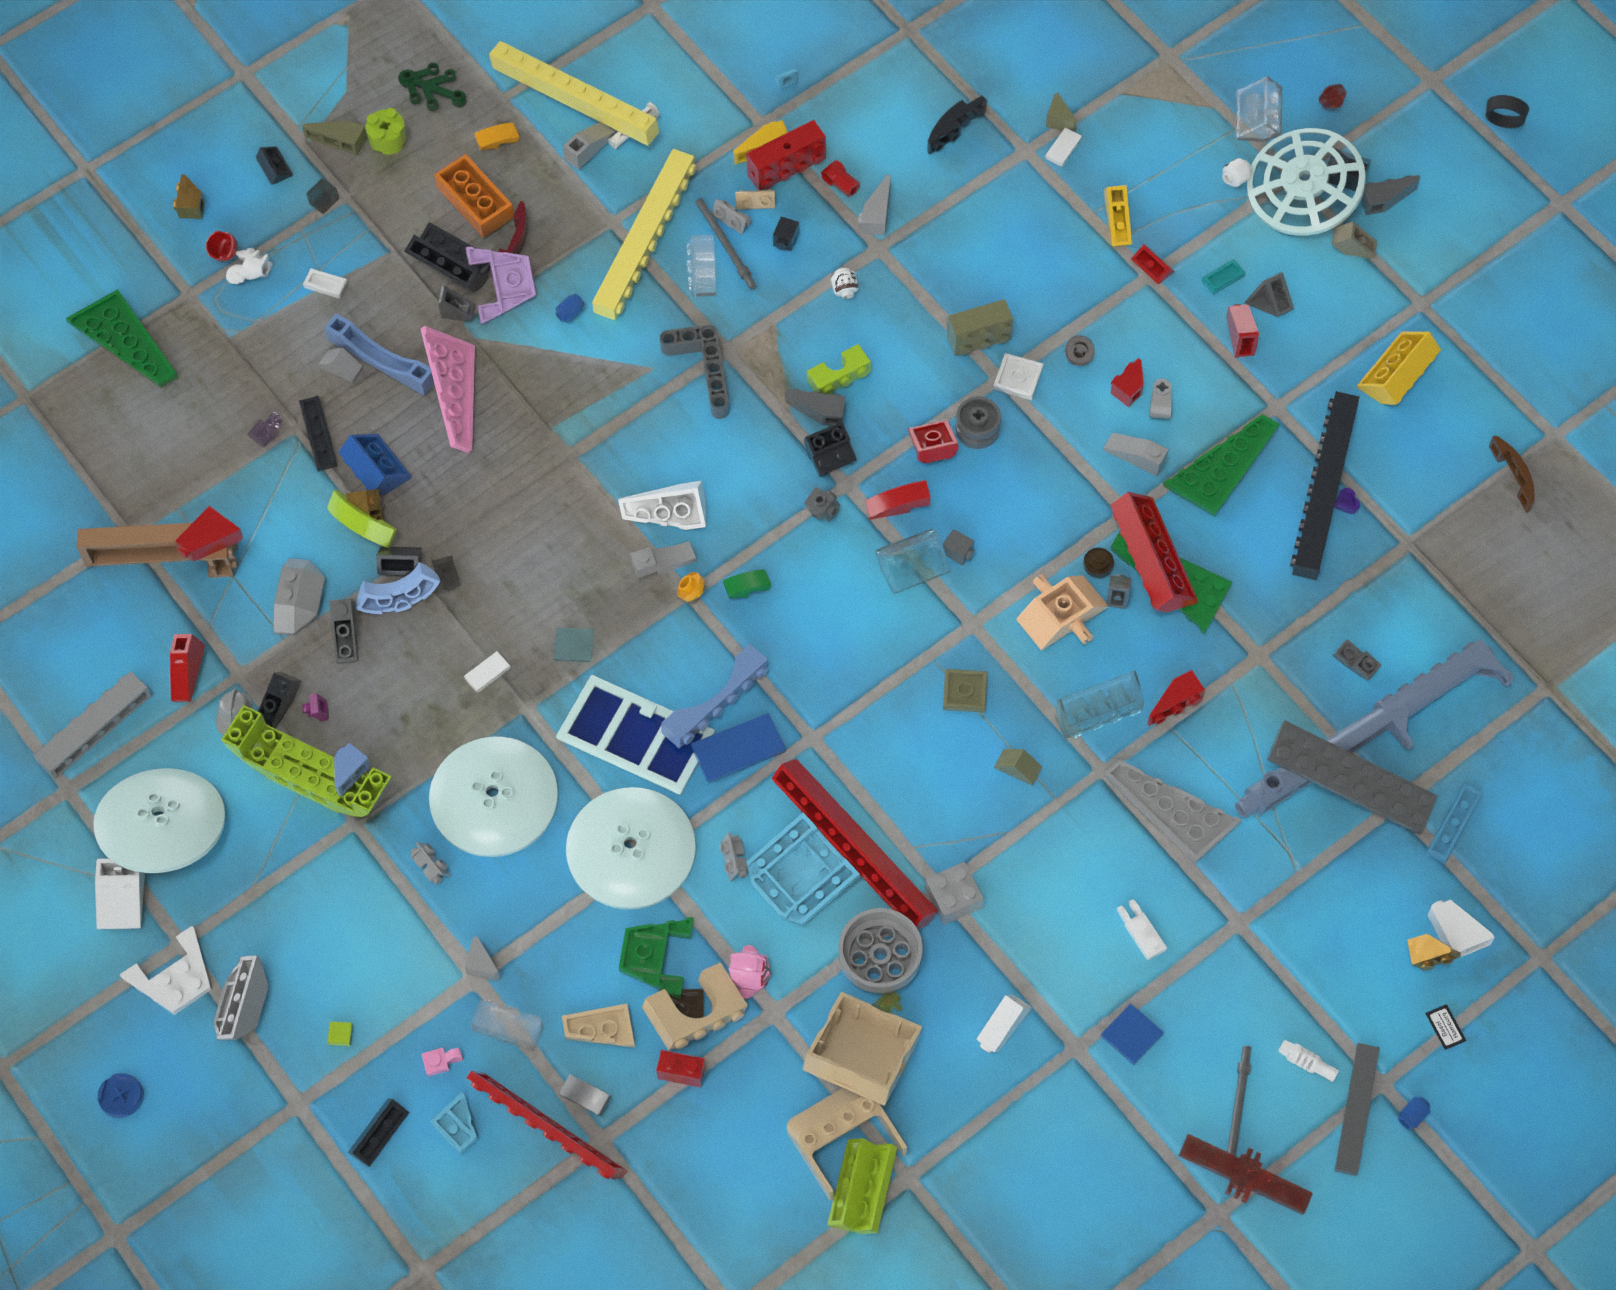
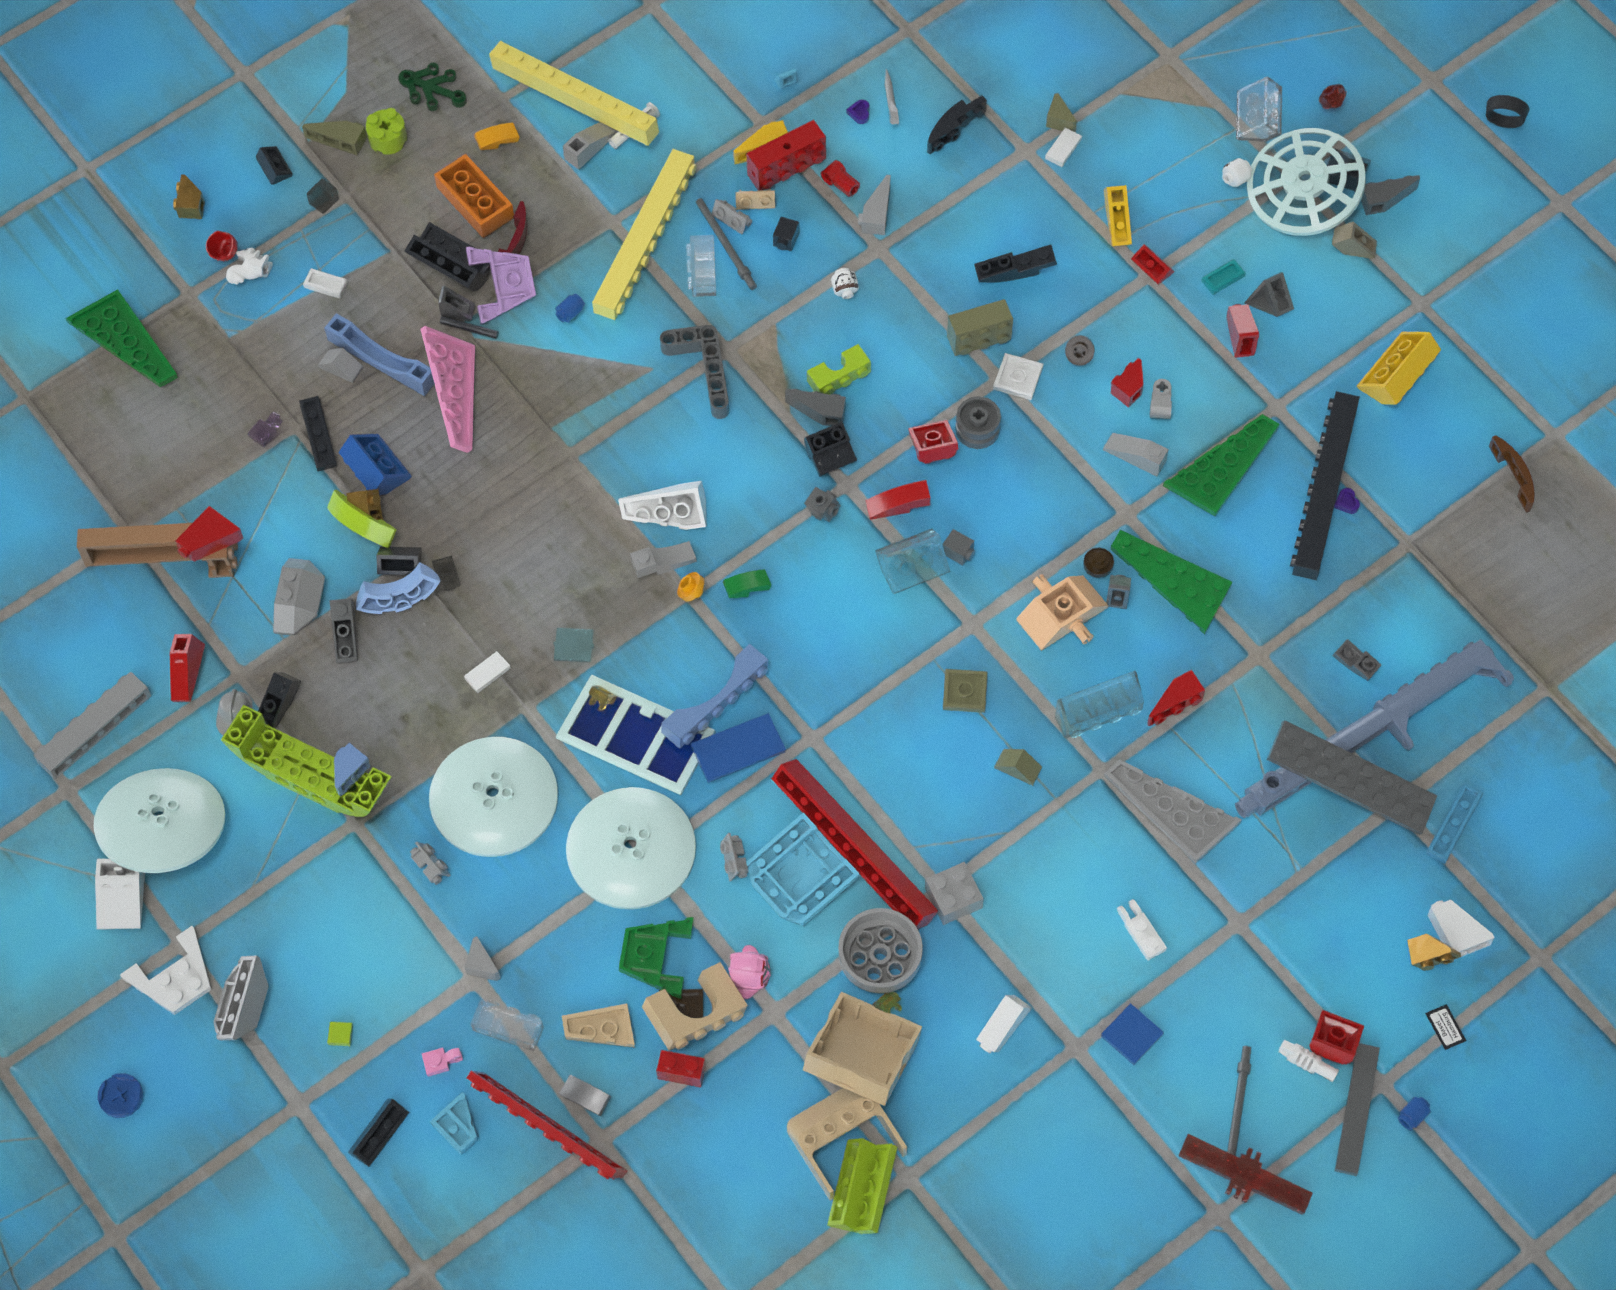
magenta tile [302,693,328,722] -> none
red slope [1110,492,1198,612] -> none
none -> black bar [440,316,499,339]
none -> clear yellow tile [589,686,617,711]
none -> dark purple tile [846,99,870,124]
none -> light grey piece [885,69,899,125]
none -> black slope [974,244,1057,283]
none -> red slope [1310,1010,1364,1064]

